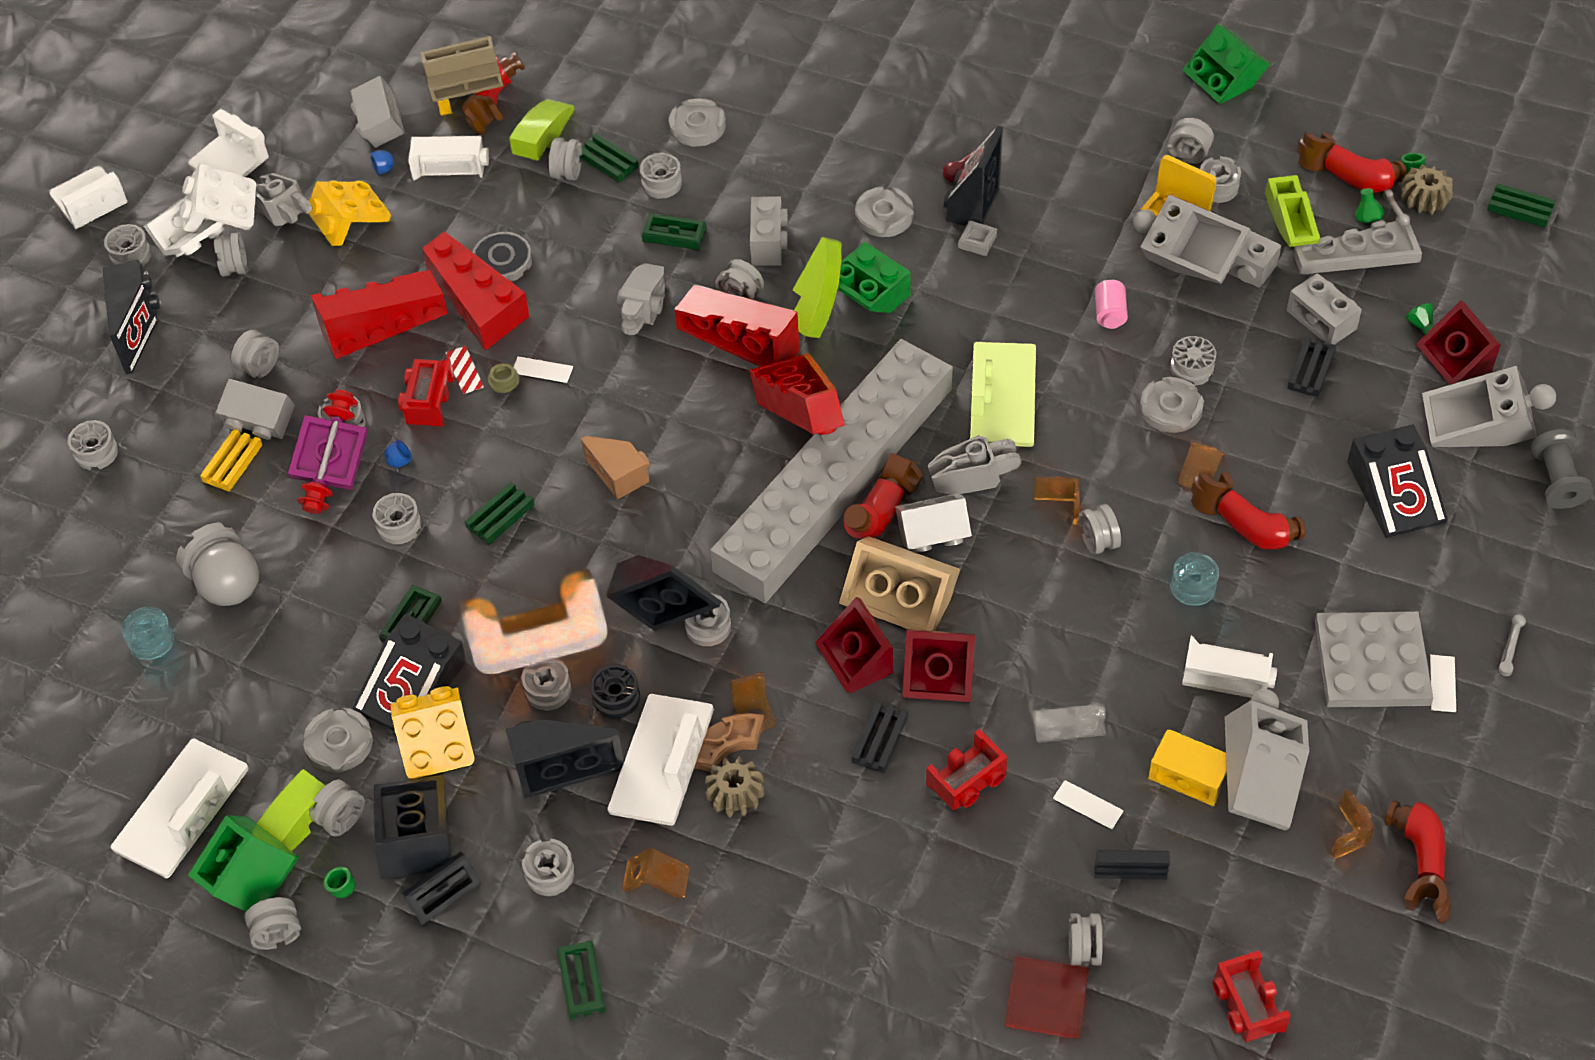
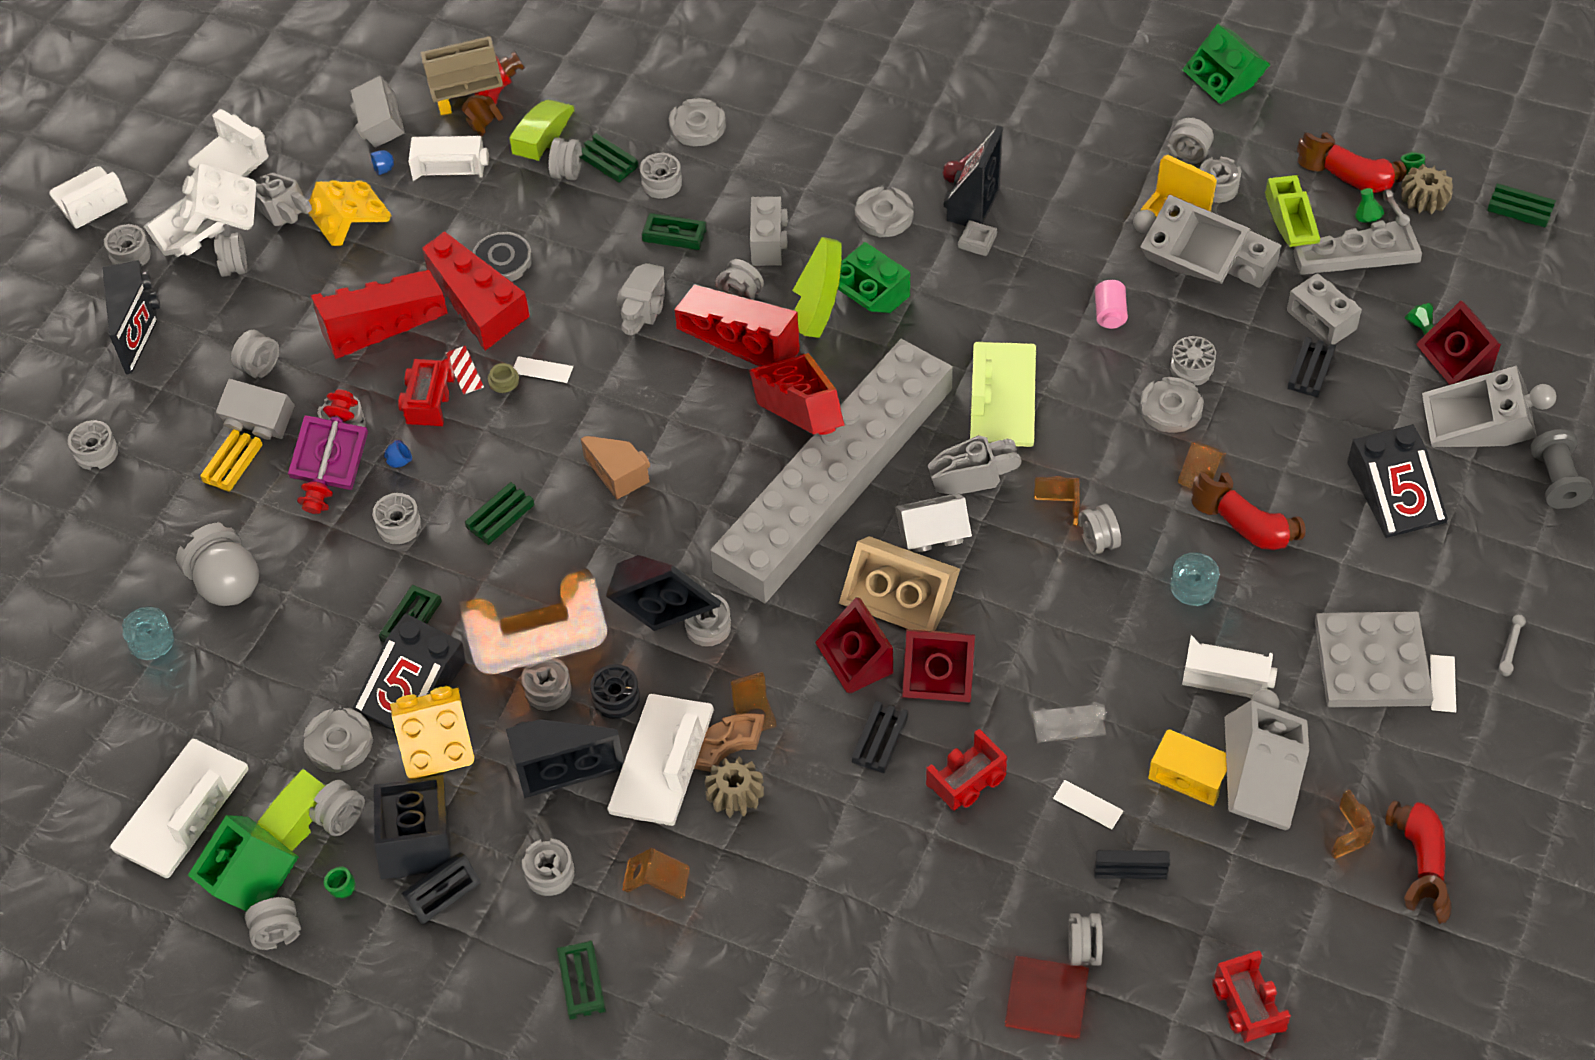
piece [844,453,924,540] -> none

